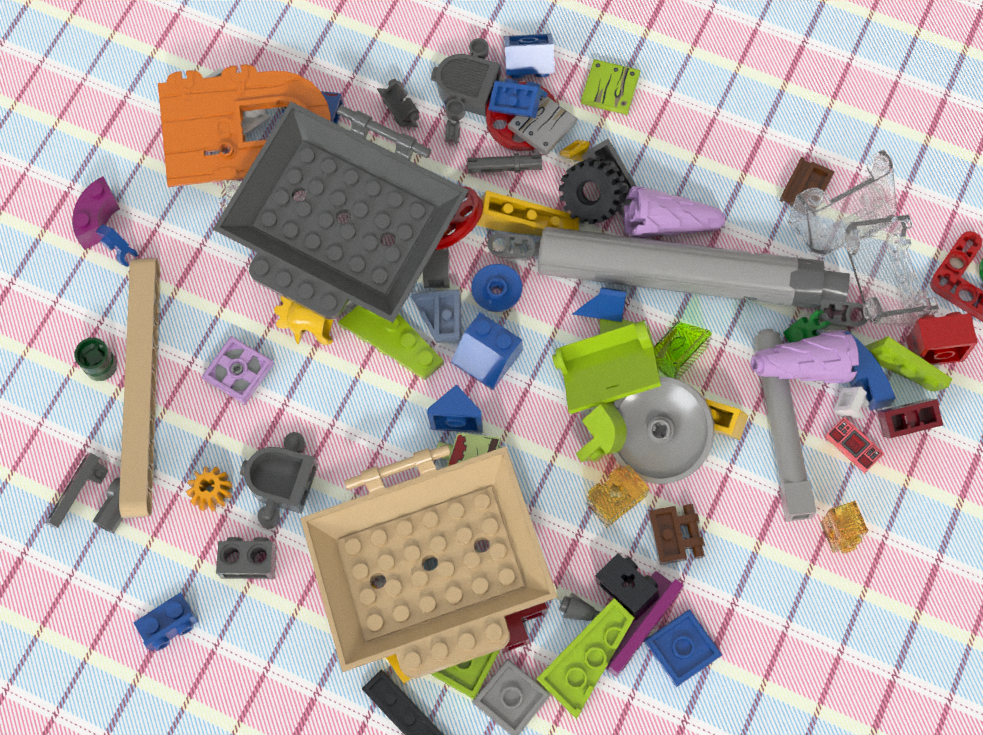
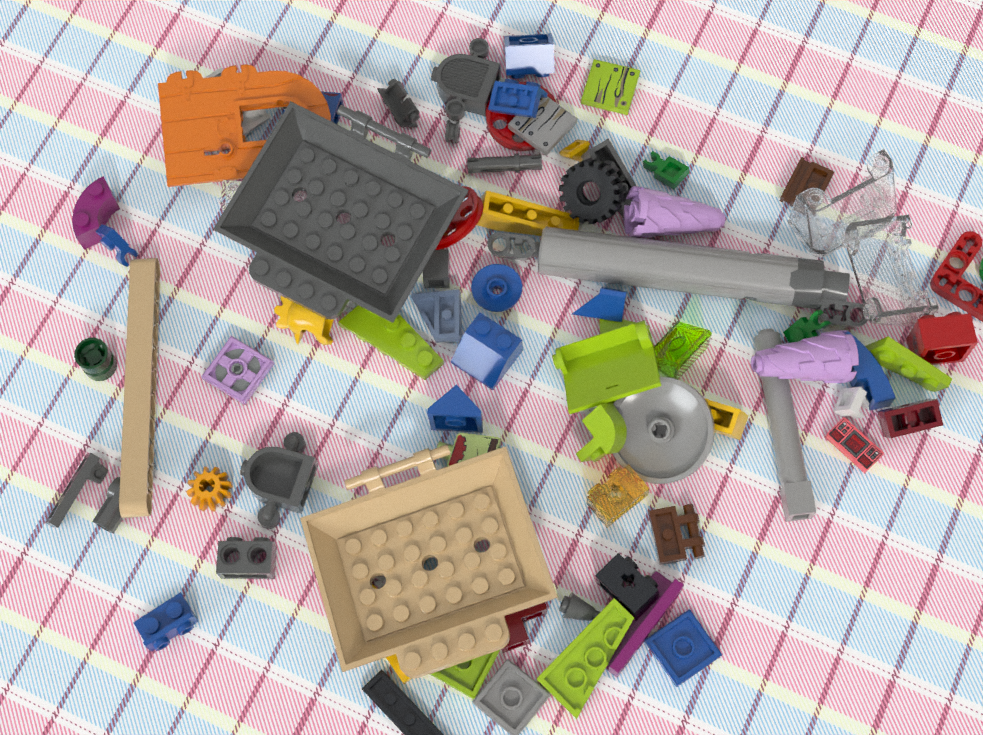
clear yellow brick [820,501,868,554] -> none
none -> green plate [643,151,689,189]

